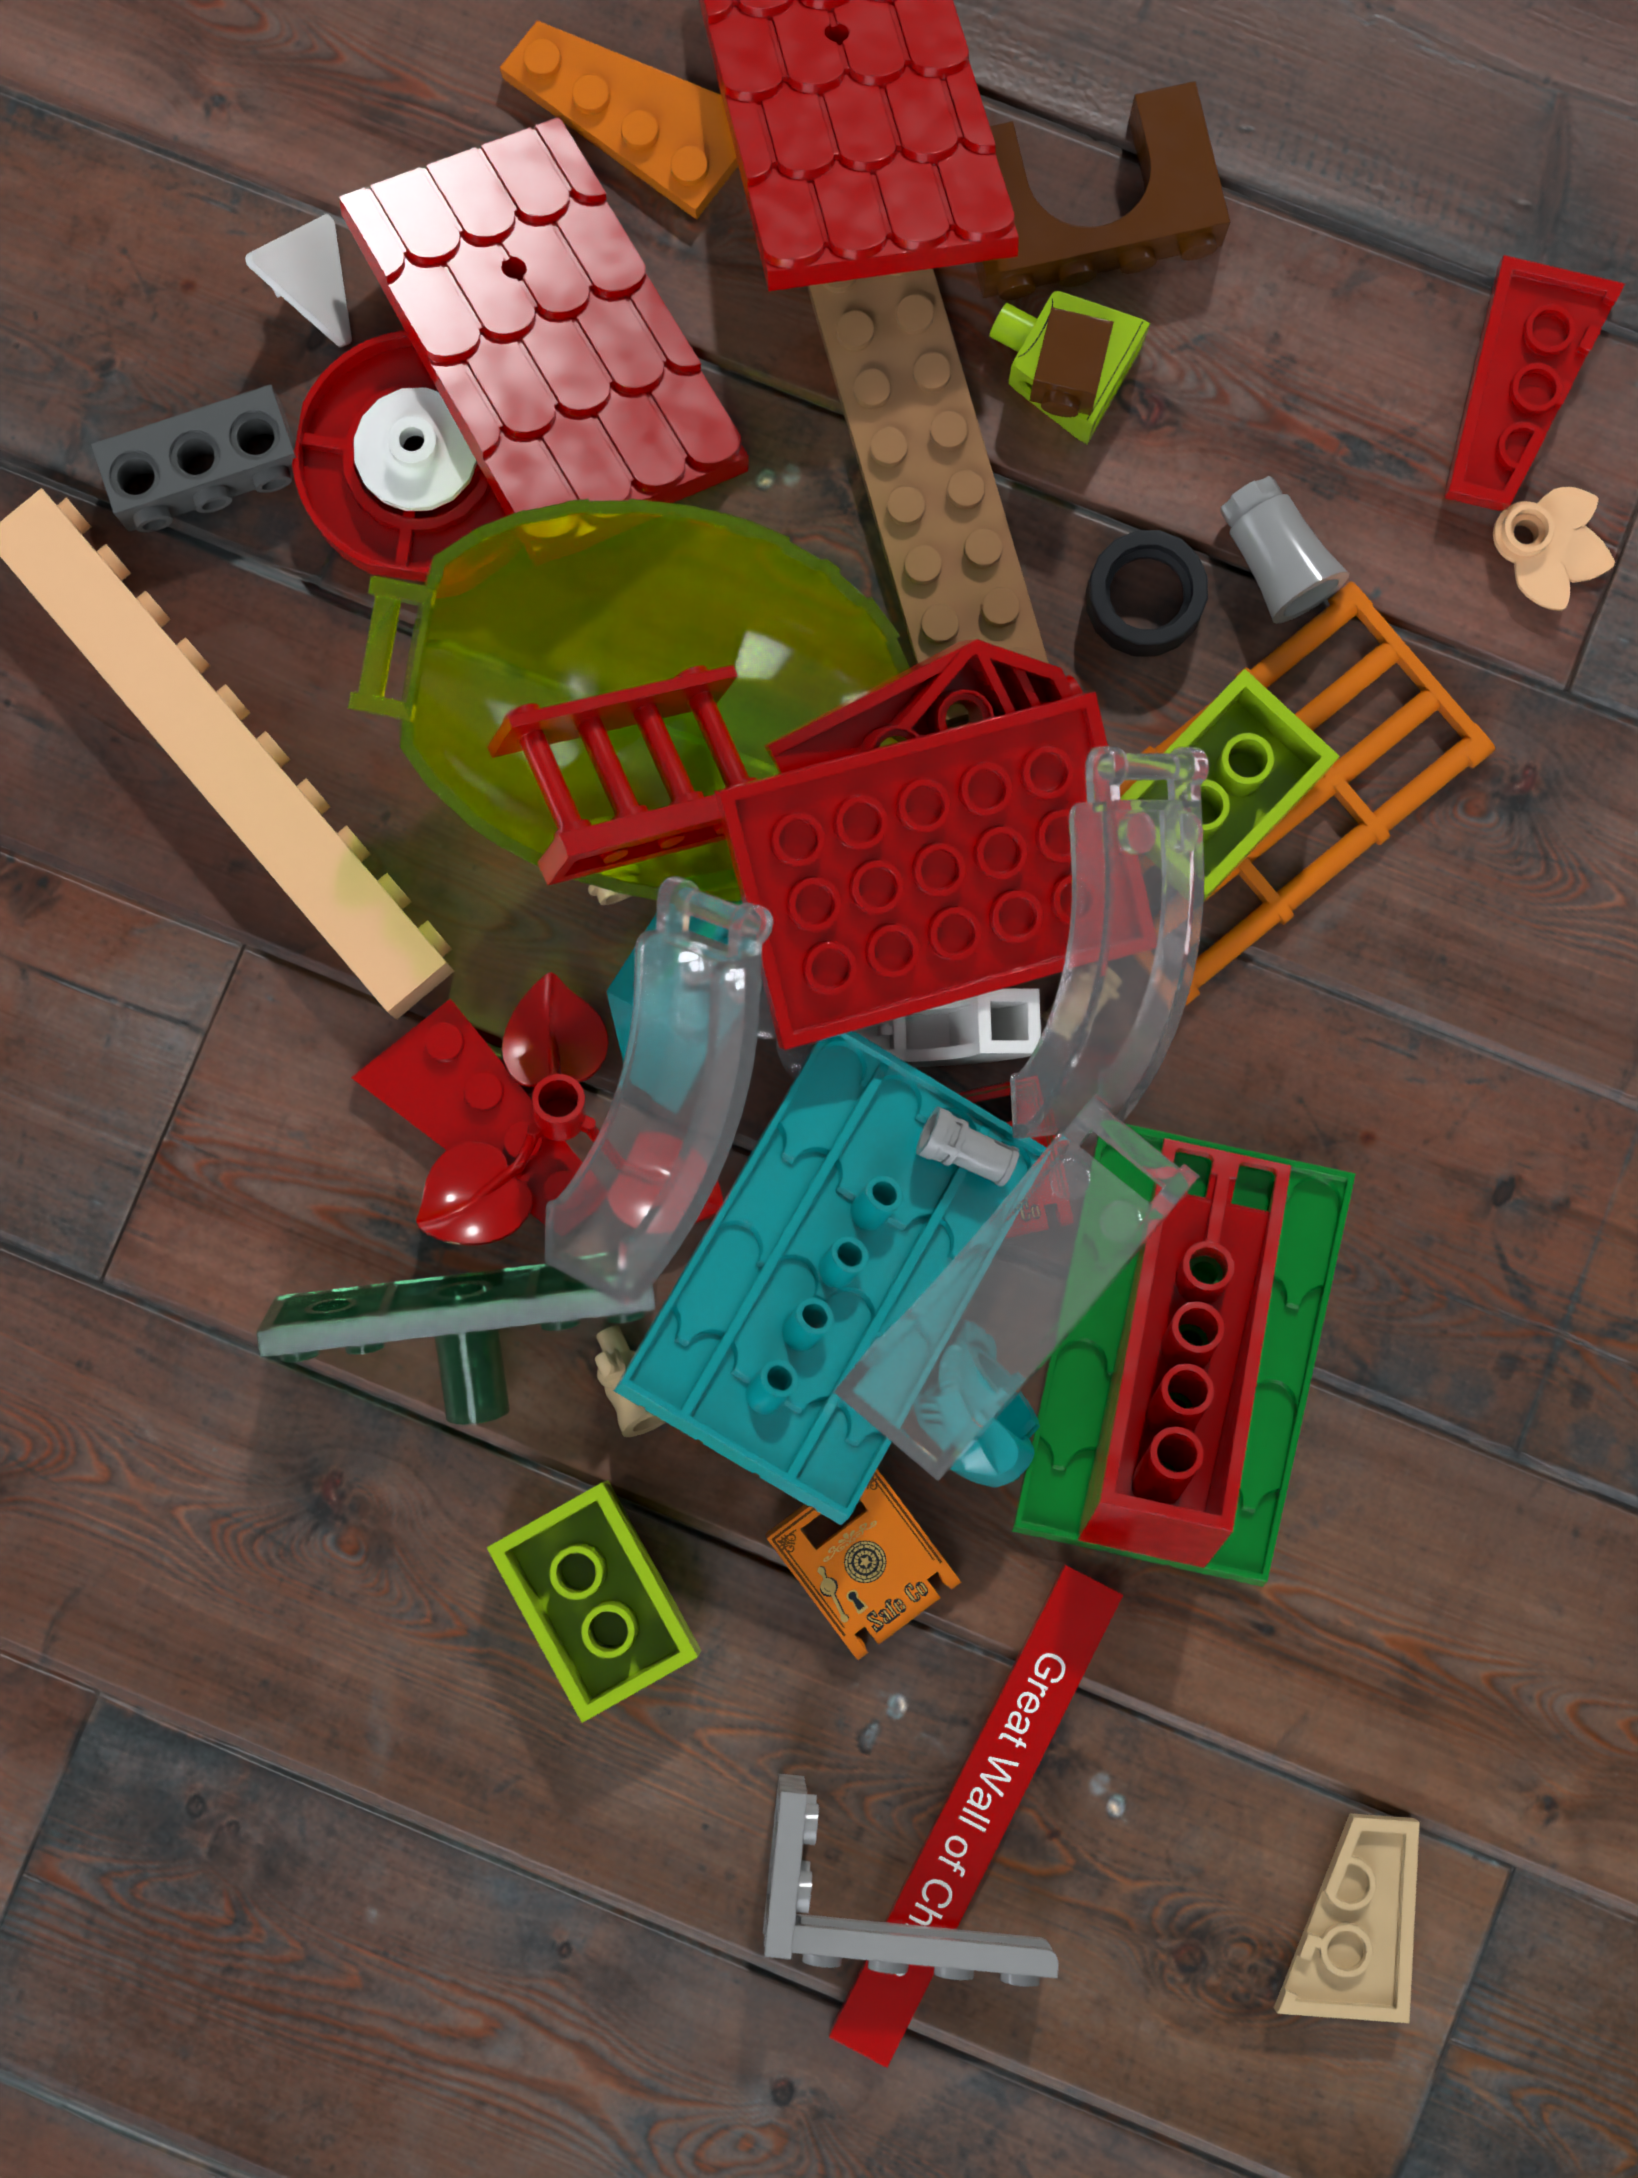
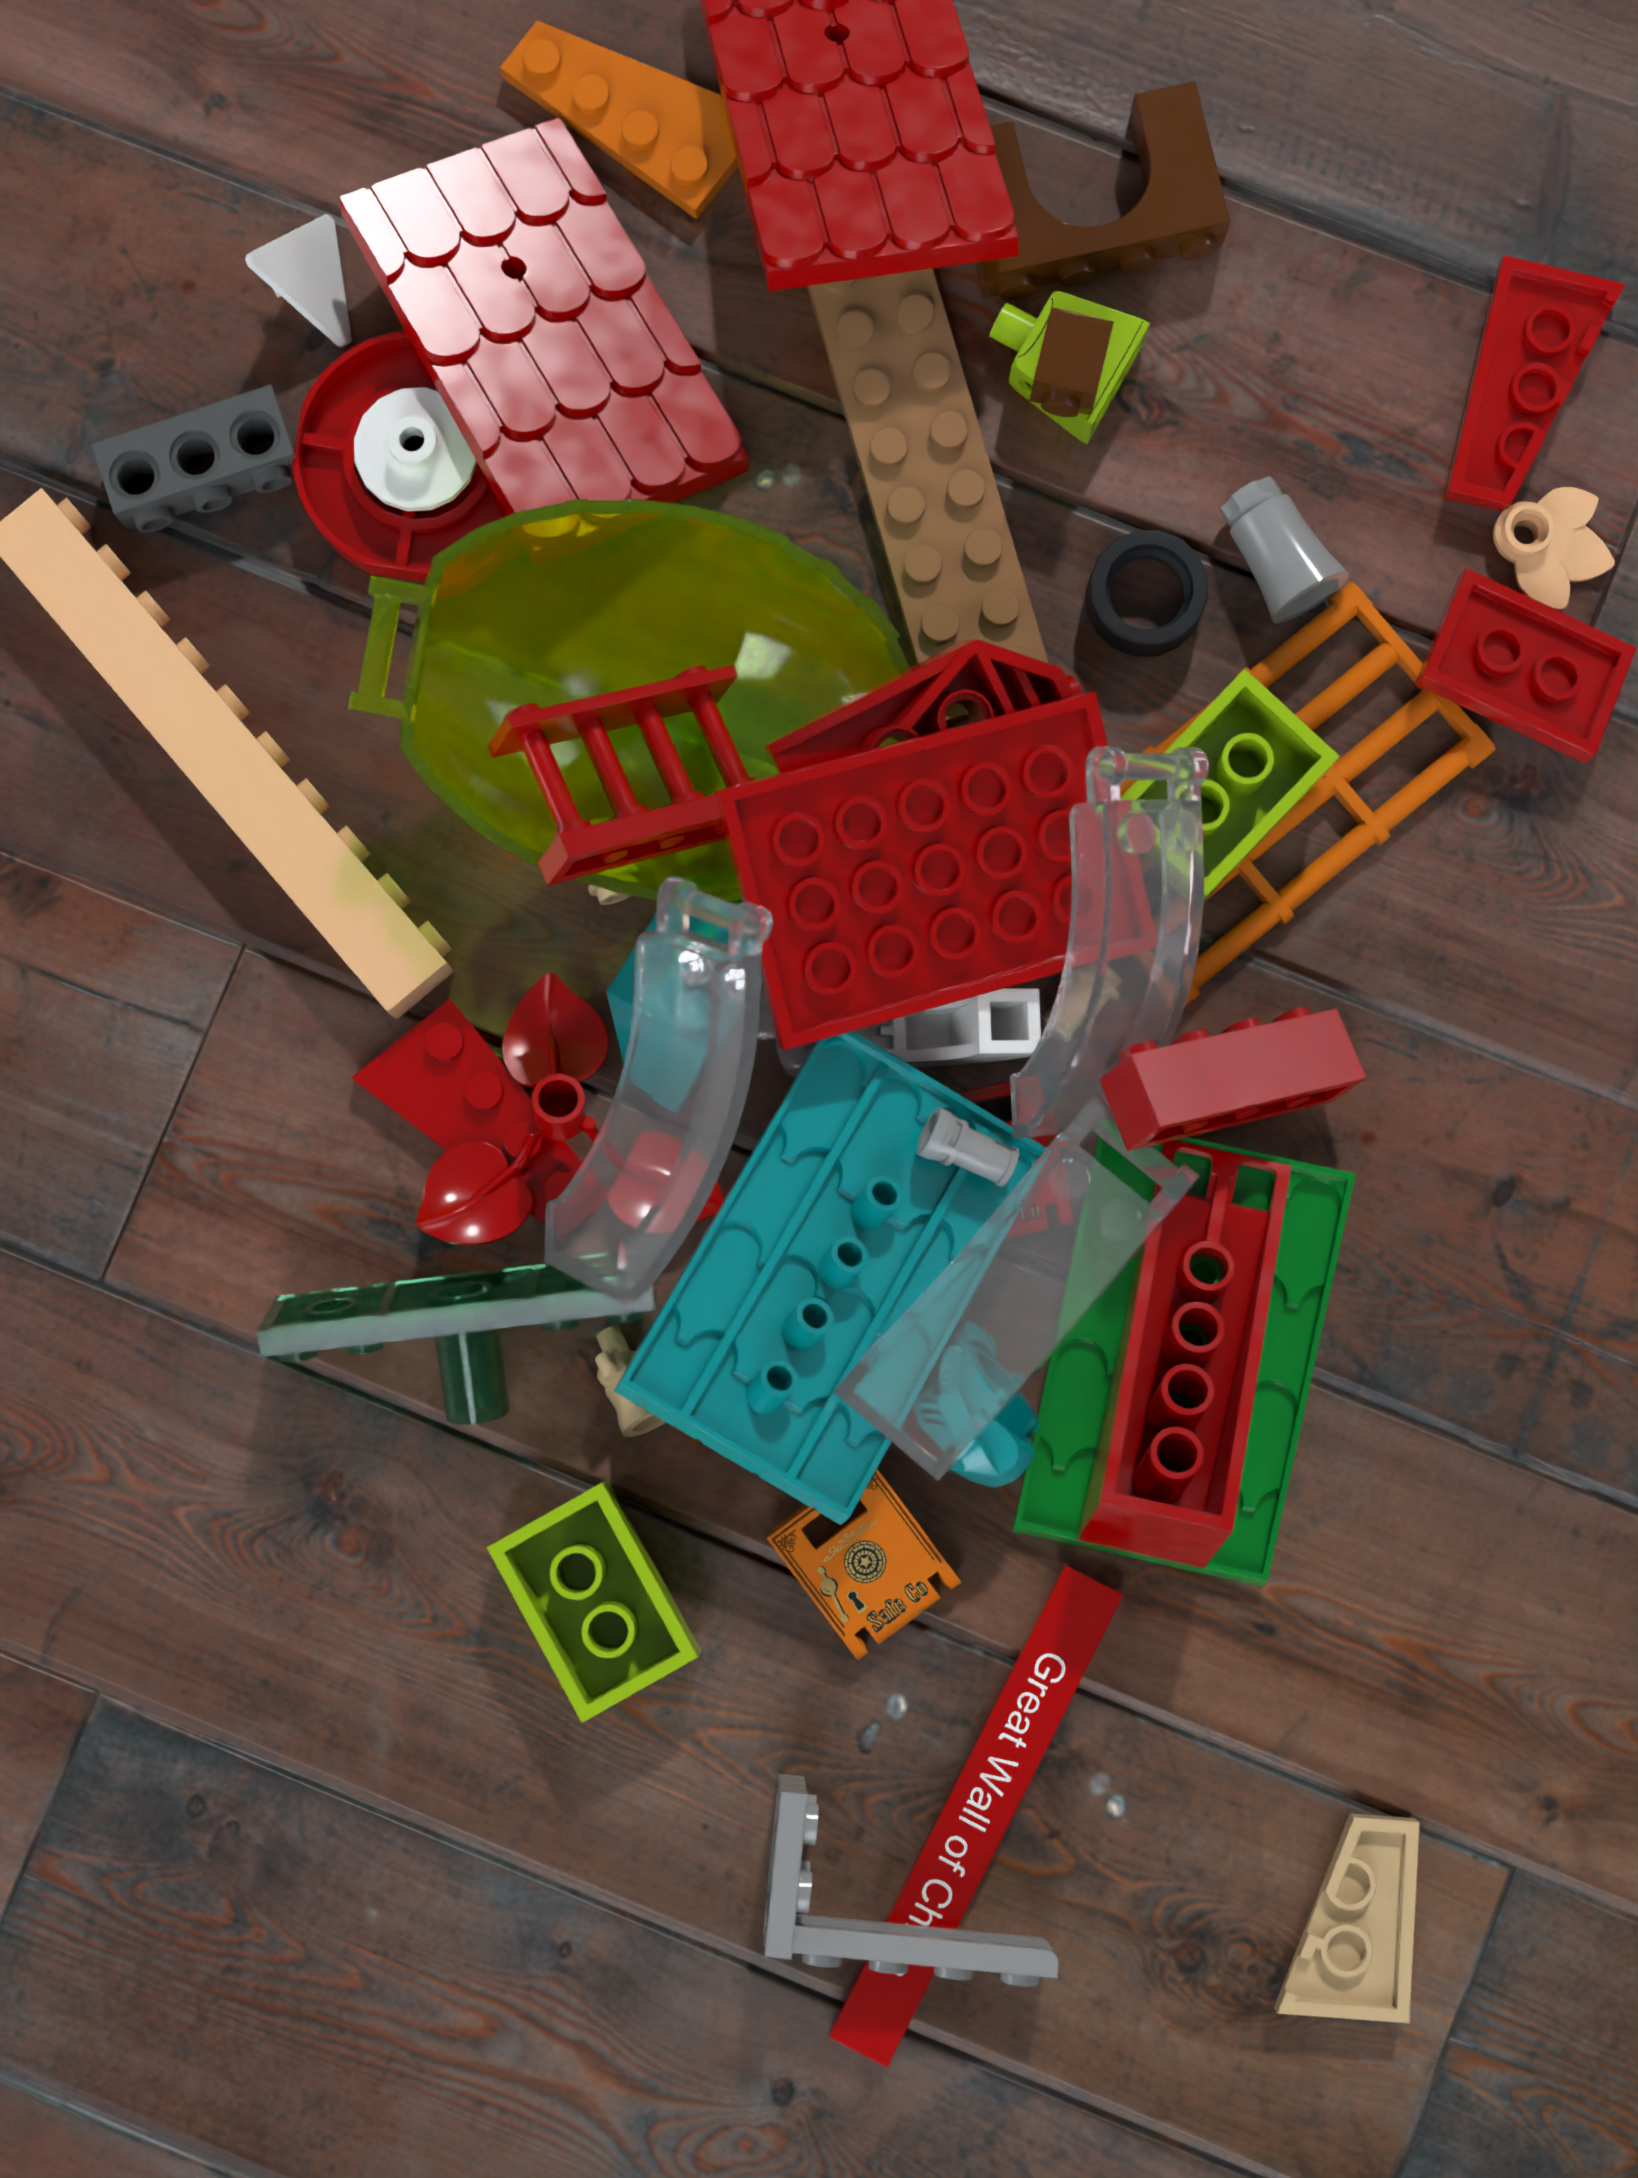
none -> red brick [1099,1007,1366,1151]
none -> red plate [1415,568,1637,764]

